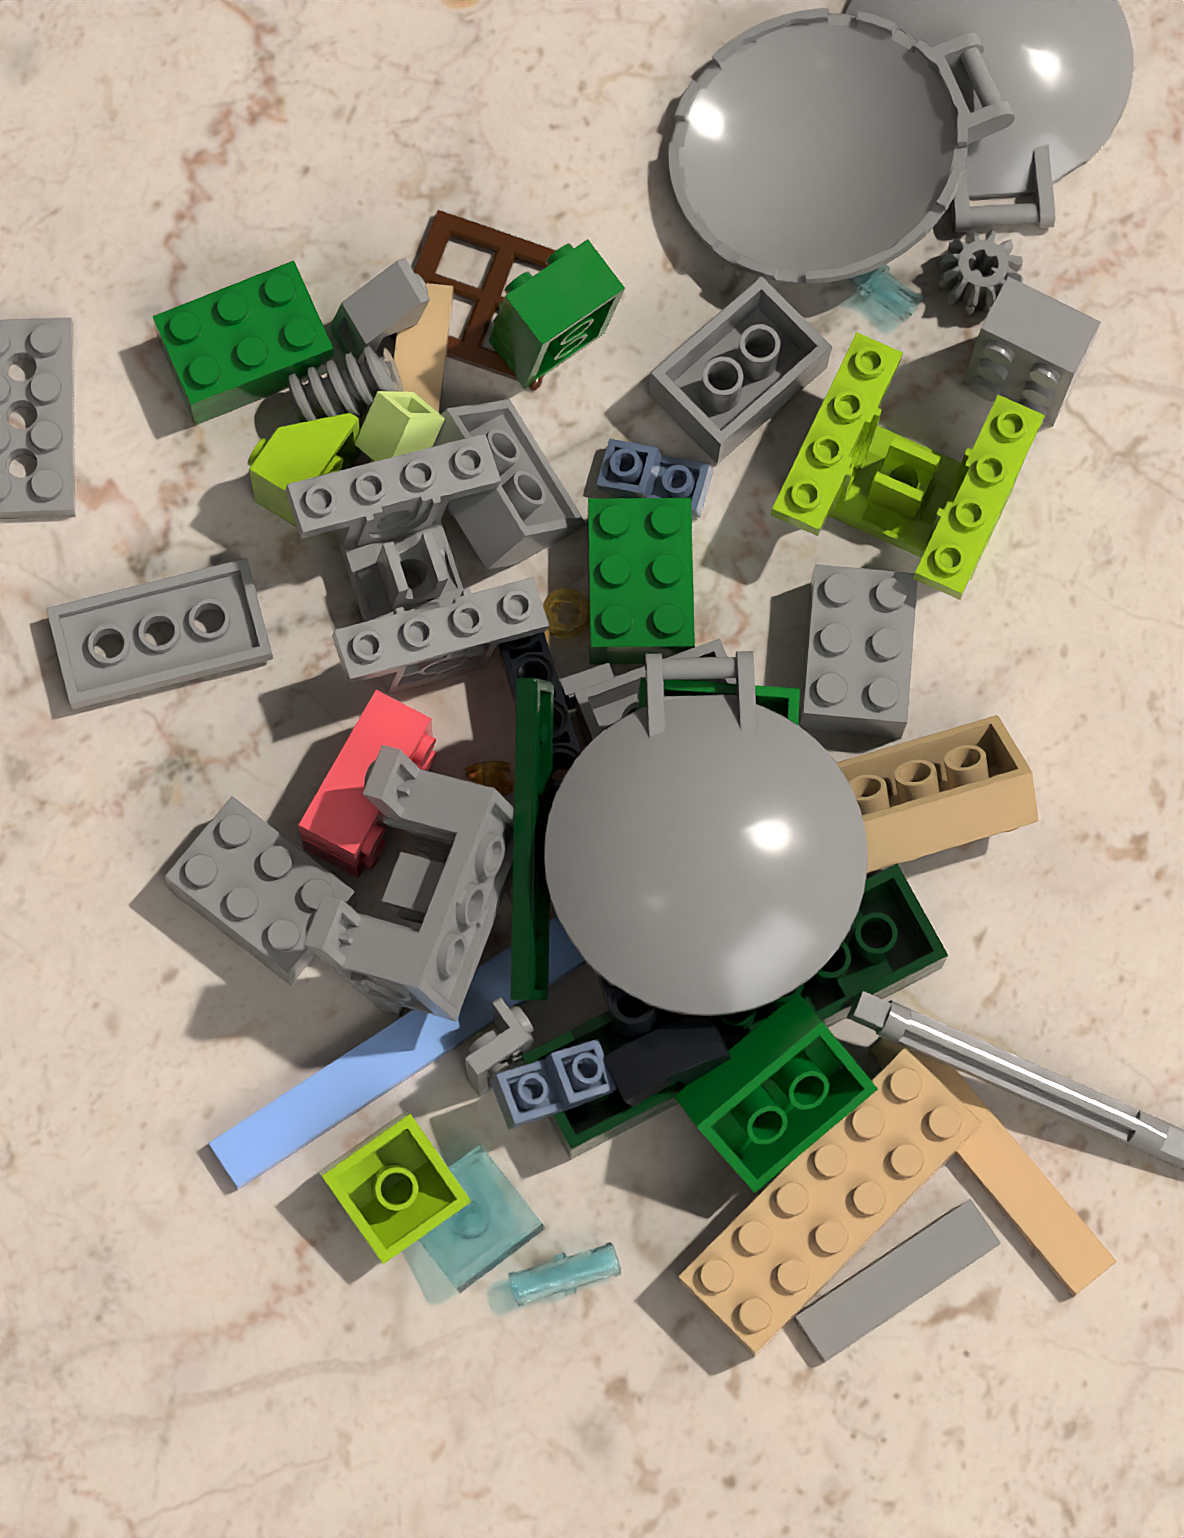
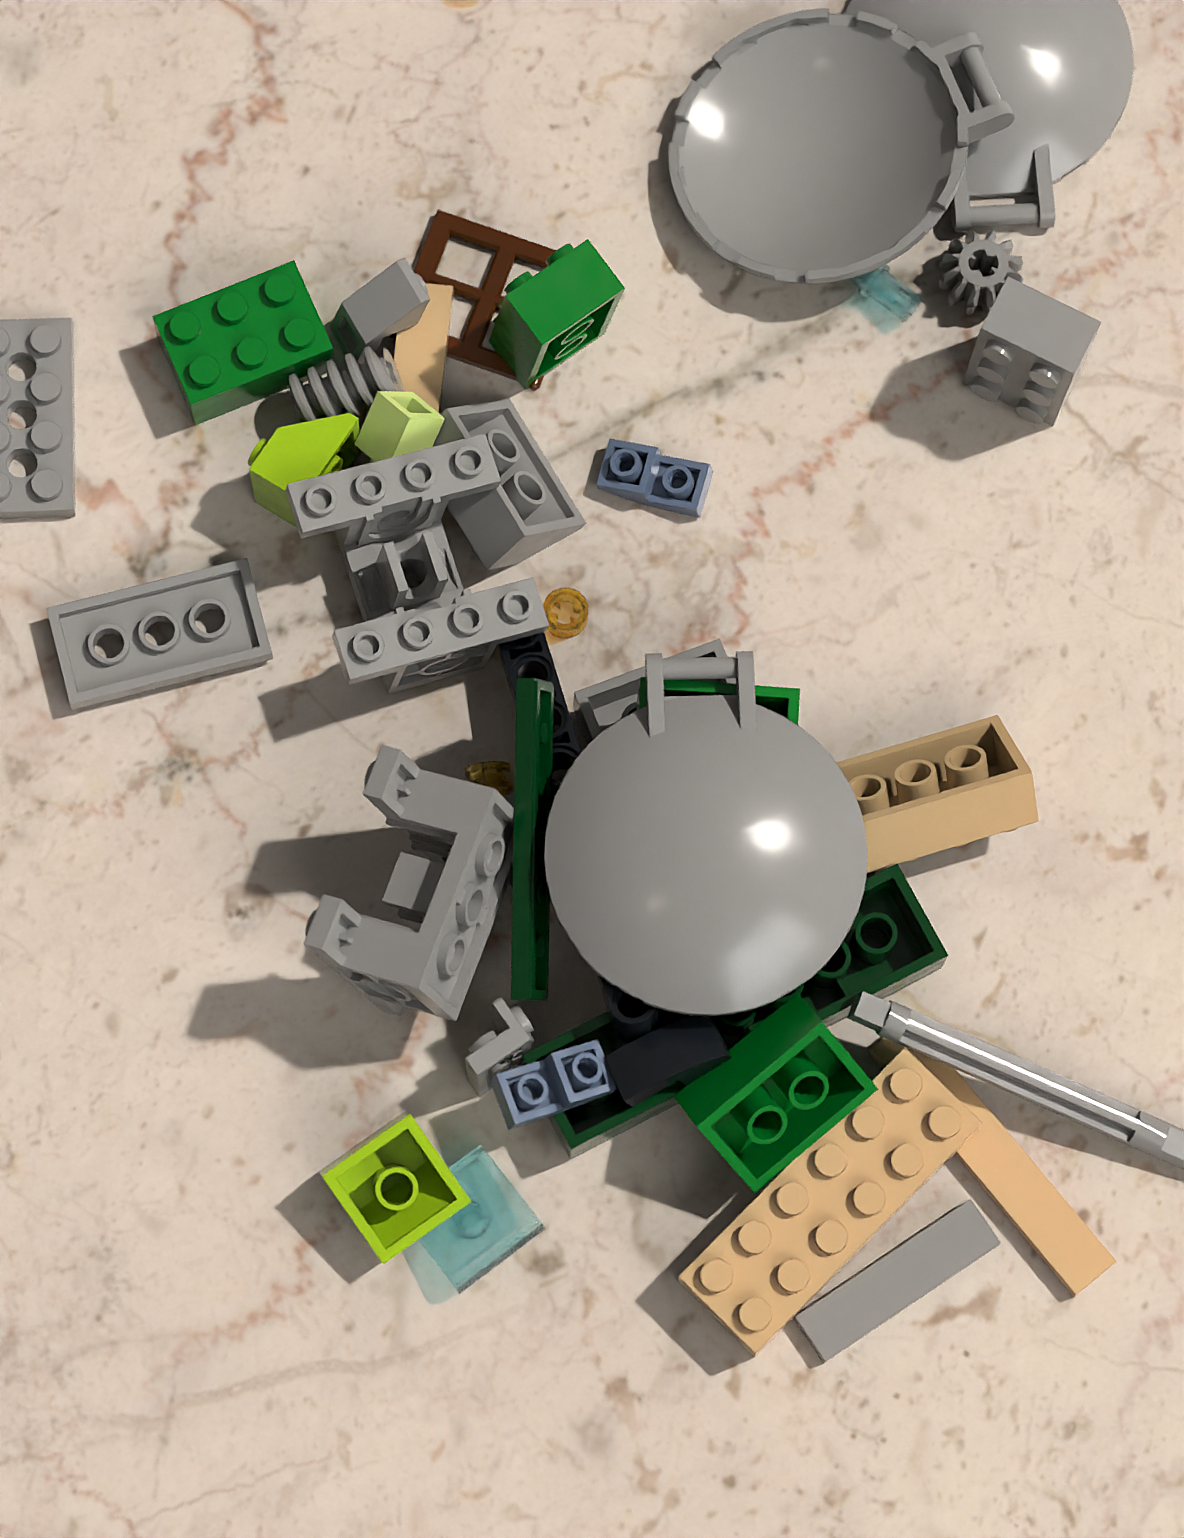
light grey brick [165,796,357,986] -> none
light blue tile [208,916,586,1190] -> none
coral piece [299,690,437,878] -> none
clear light blue pin [508,1242,621,1306] -> none
light grey tile [560,663,614,710] -> none
green brick [587,498,695,665] -> none
light grey brick [648,276,832,465] -> none
lime piece [771,332,1045,600] -> none
light grey brick [799,564,918,739] -> none

